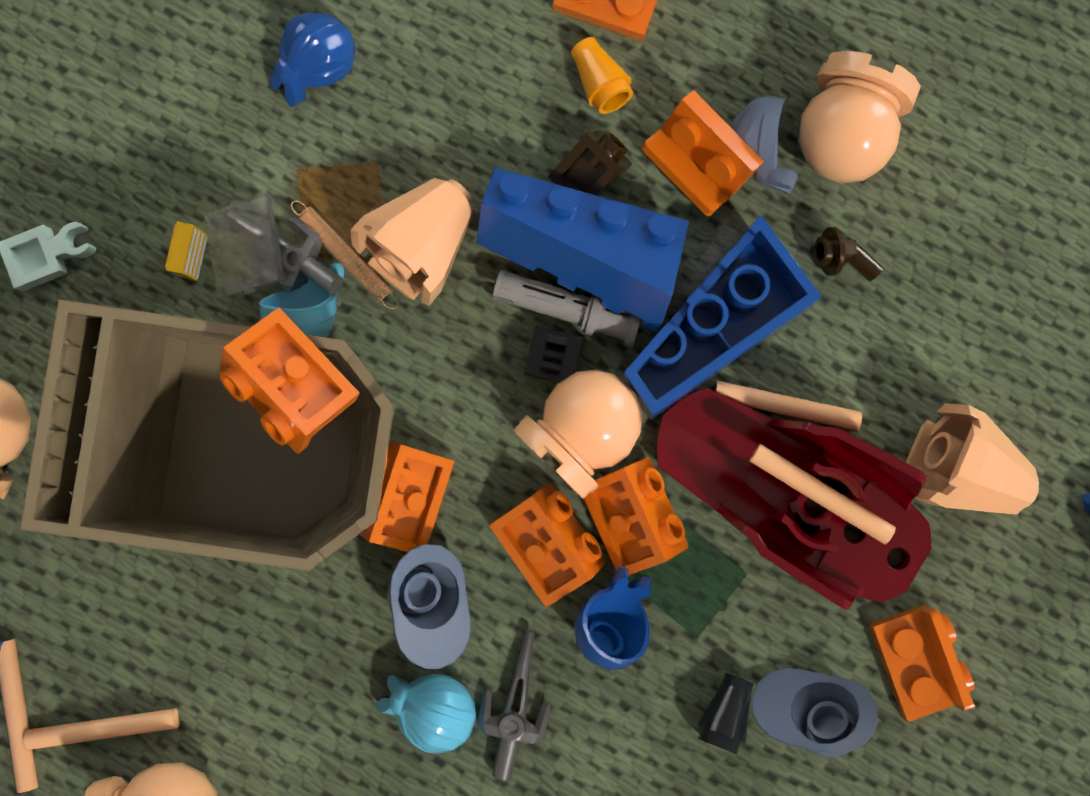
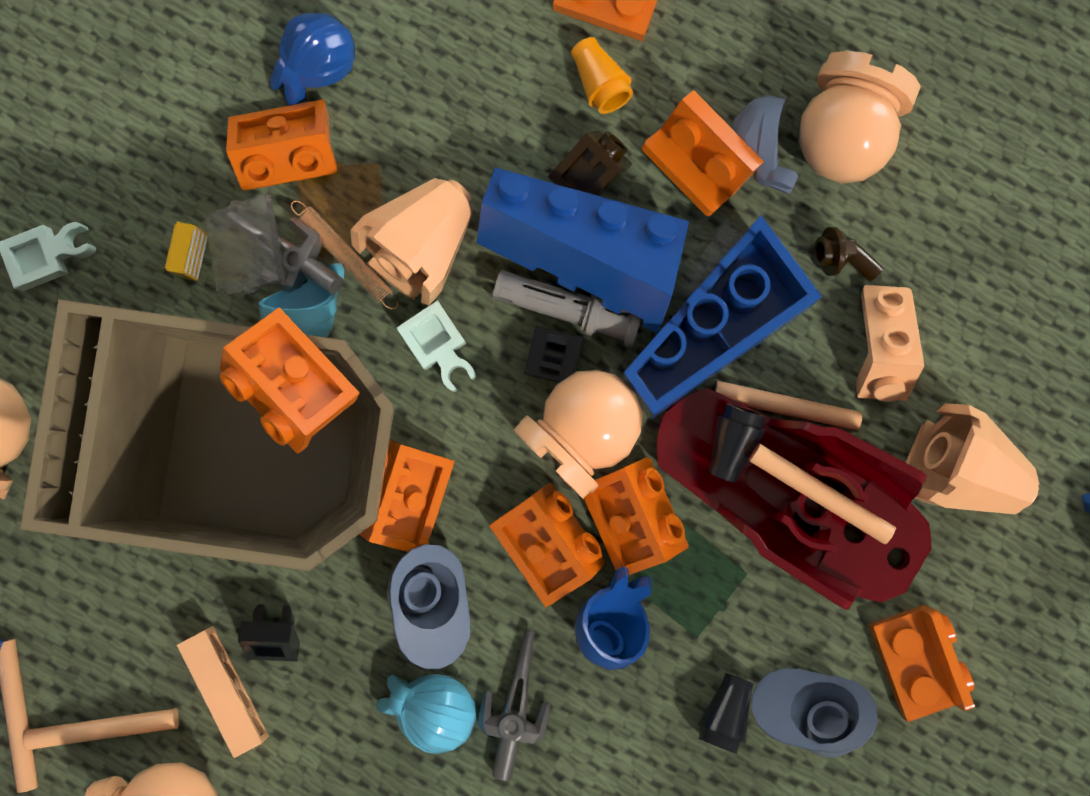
none -> light nougat piece [177,626,269,758]
none -> orange bracket [226,99,337,190]
none -> black tile [238,604,300,662]
none -> light aqua plate [397,300,476,392]
none -> black cone [708,403,766,482]
none -> light nougat bracket [856,285,925,402]

